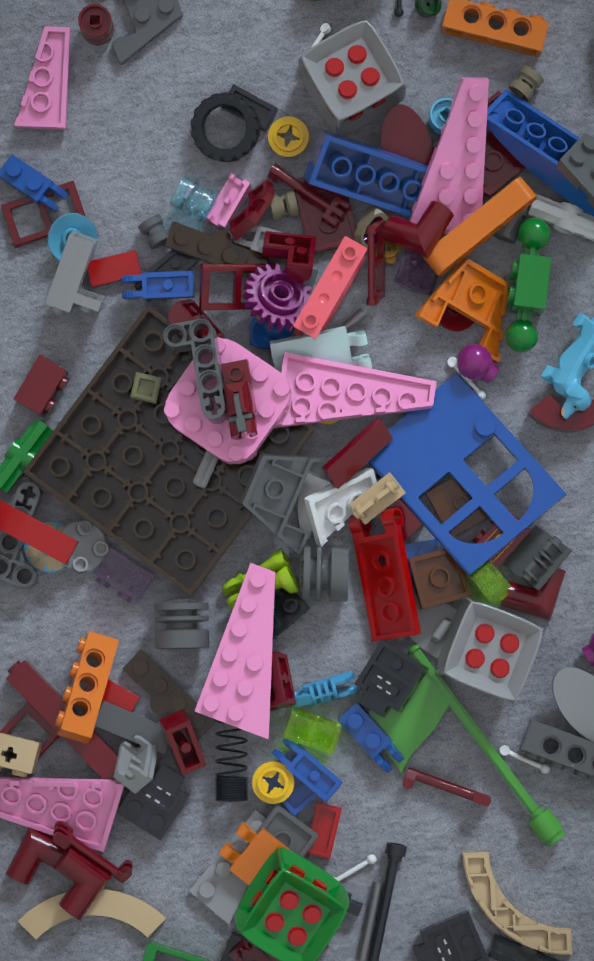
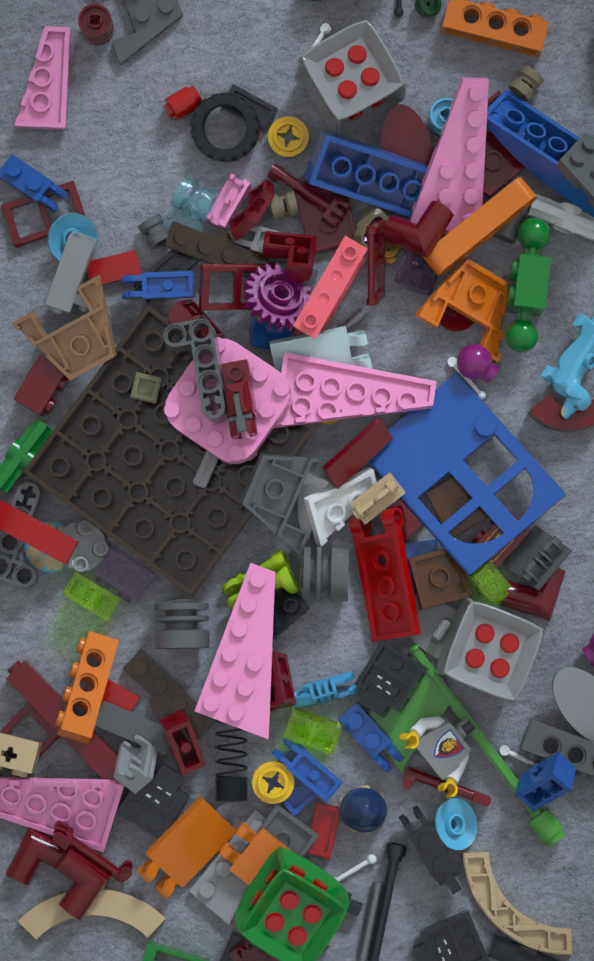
none -> medium nougat wing [12,275,117,380]
none -> clear neon green brick [62,572,122,622]
none -> orange tile [137,796,237,899]
none -> red brick [163,85,202,121]
none -> dark blue hair [338,785,387,834]
none -> torso [399,716,476,798]
none -> black hinge [399,806,462,895]
none -> medium azure dish [435,798,478,851]
none -> blue brick [515,752,576,811]

